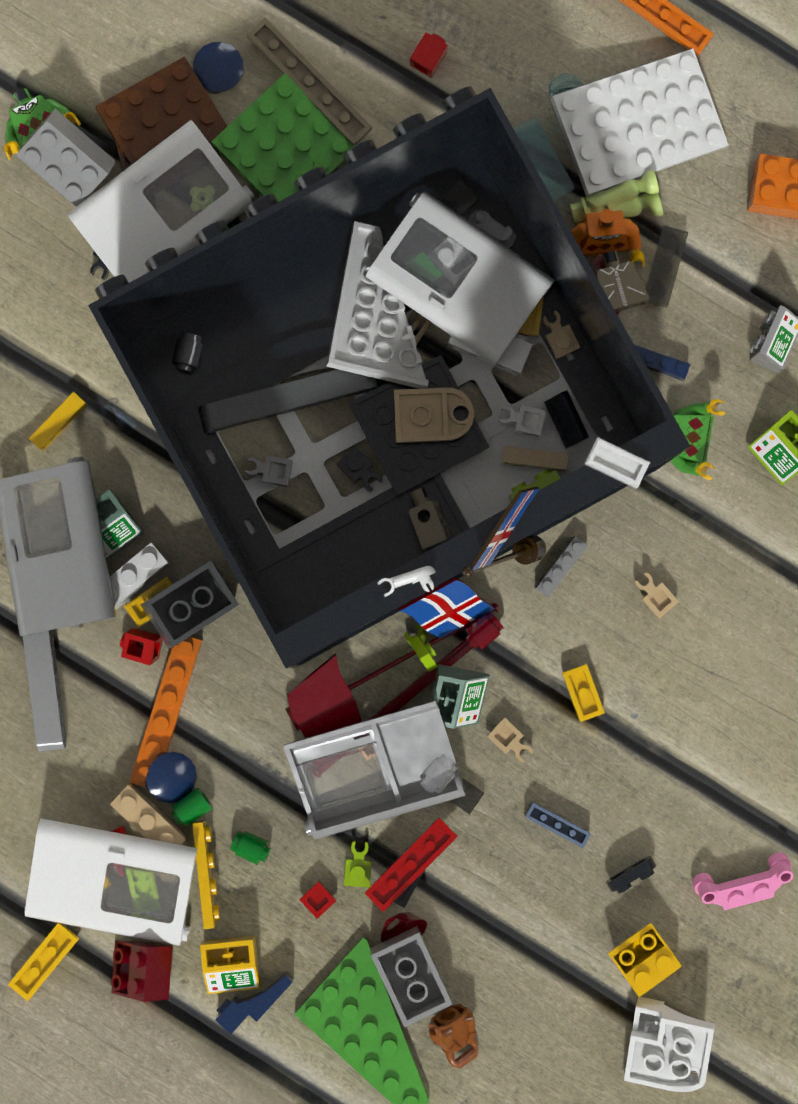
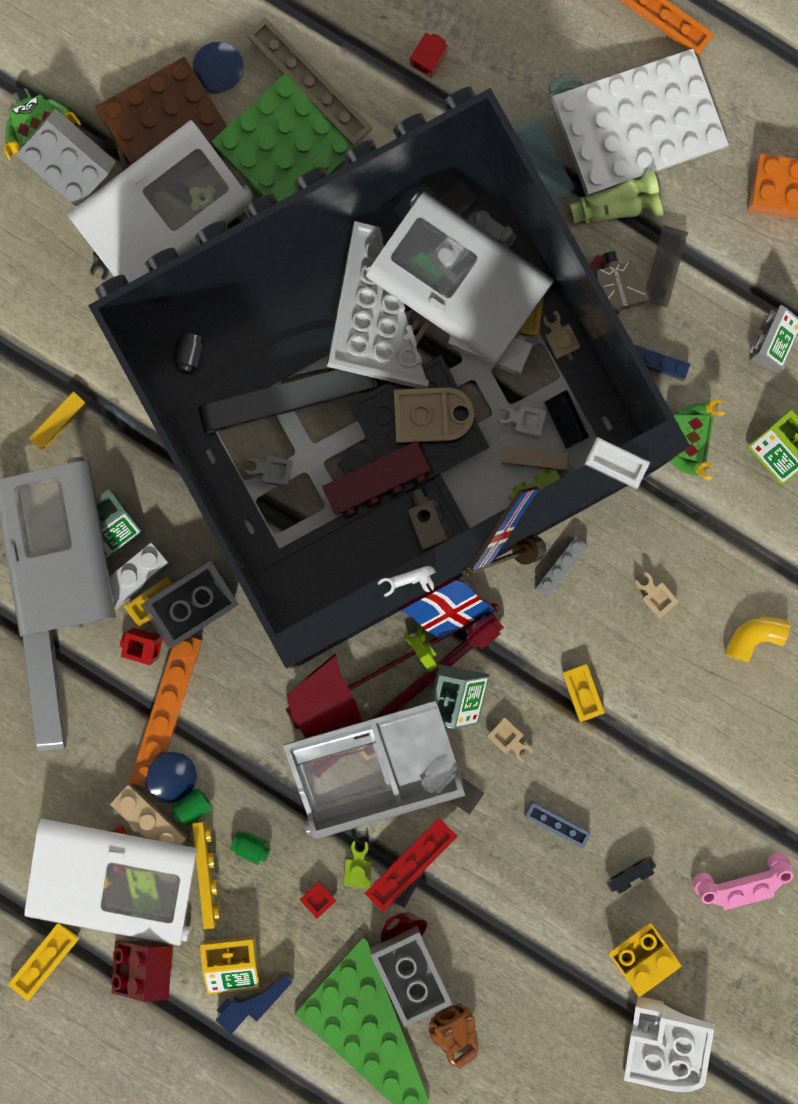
orange torso [571,209,645,268] -> none
none -> dark red brick [322,441,434,517]
none -> yellow cylinder [725,616,791,663]

